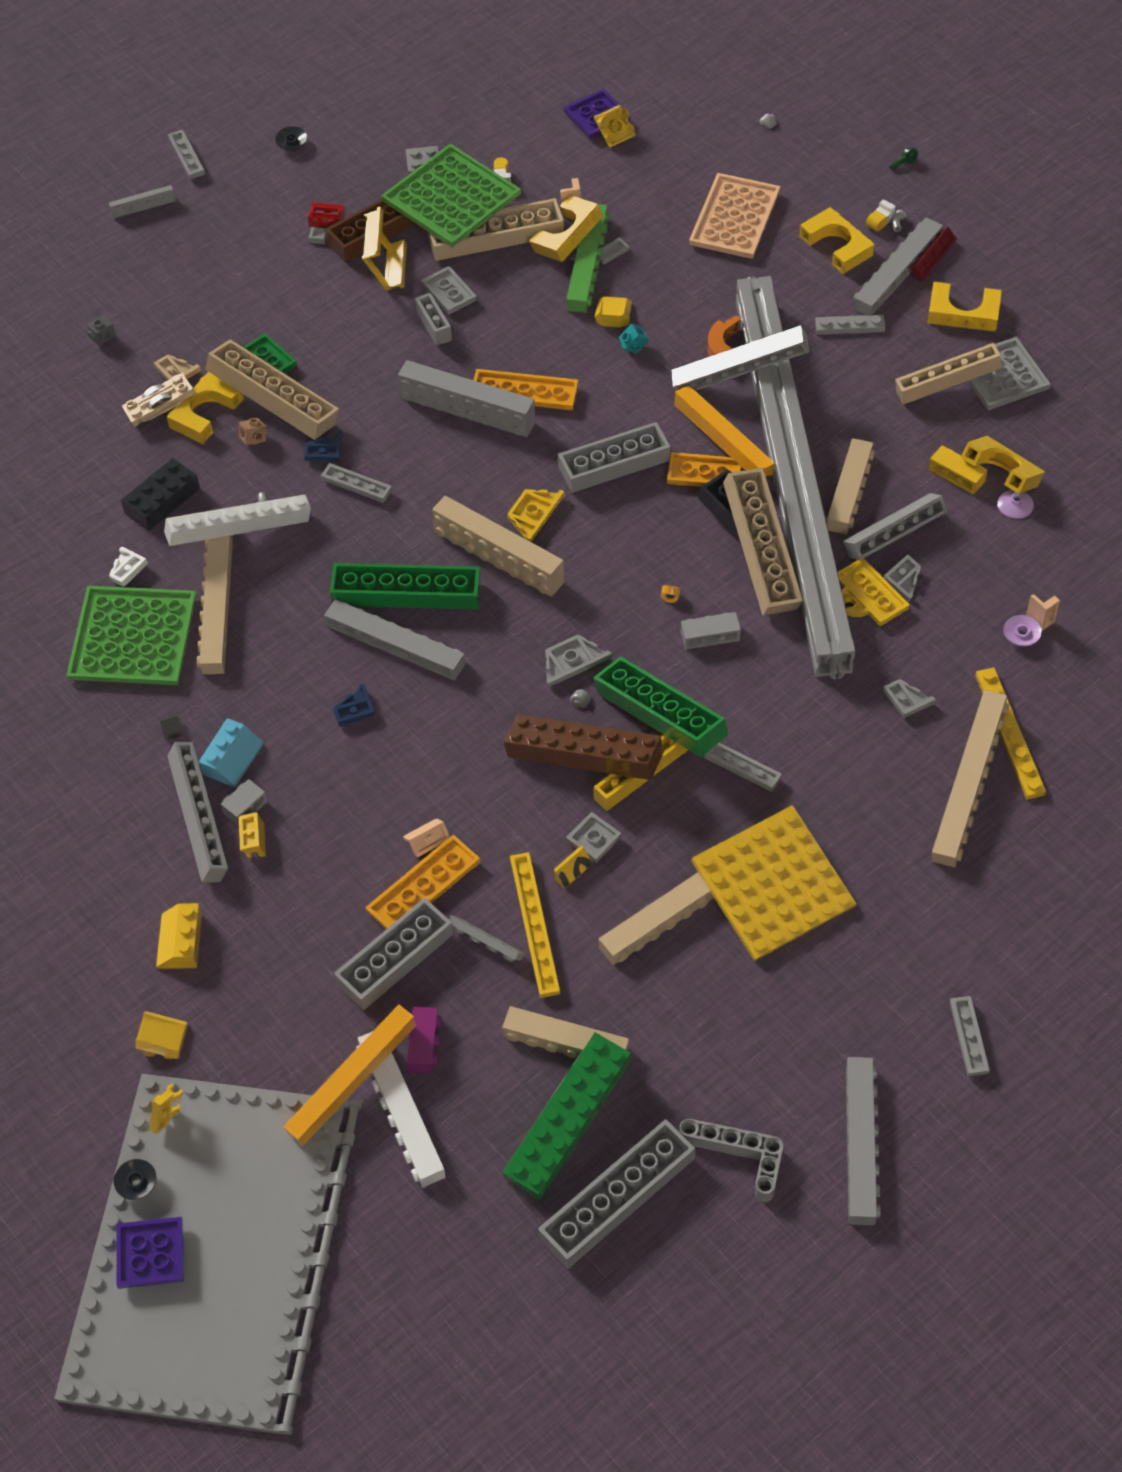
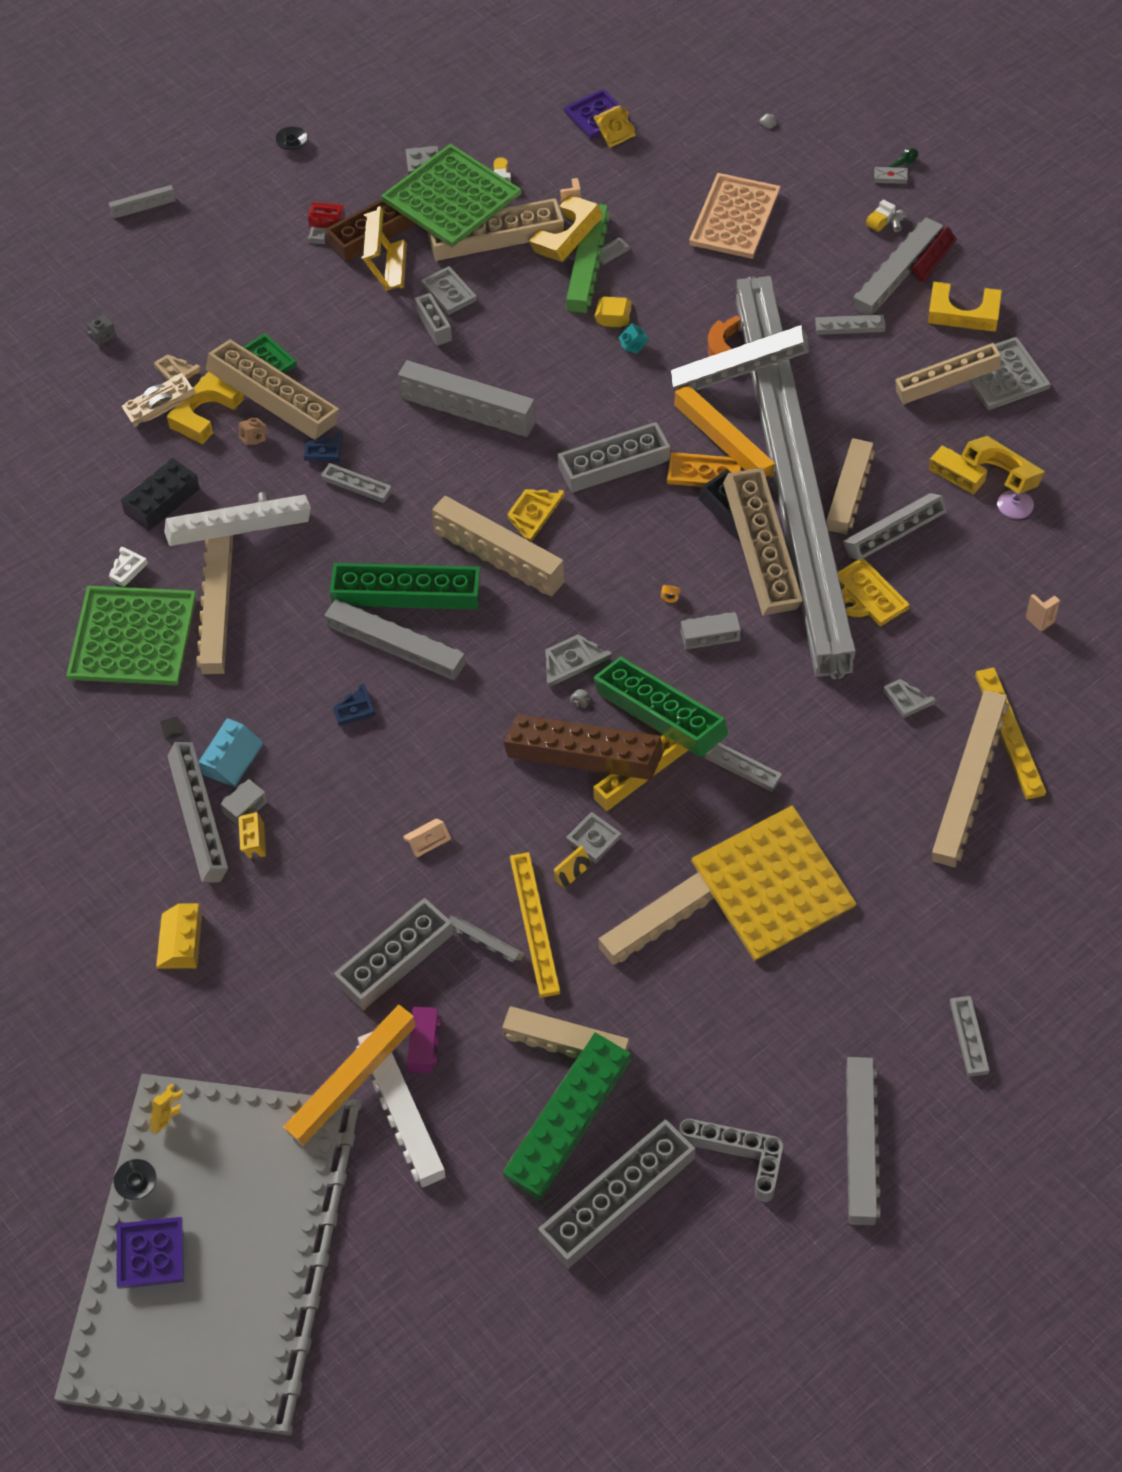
yellow slope [135,1011,188,1059] -> none
light grey plate [168,130,205,179] -> none
light orange plate [365,834,481,930] -> none
light orange plate [473,369,578,410] -> none
yellow arch [799,207,874,274] -> none
light grey wing [883,554,921,602] -> none
lavender dish [1003,615,1042,647] -> none
none -> light grey tile [874,167,907,184]

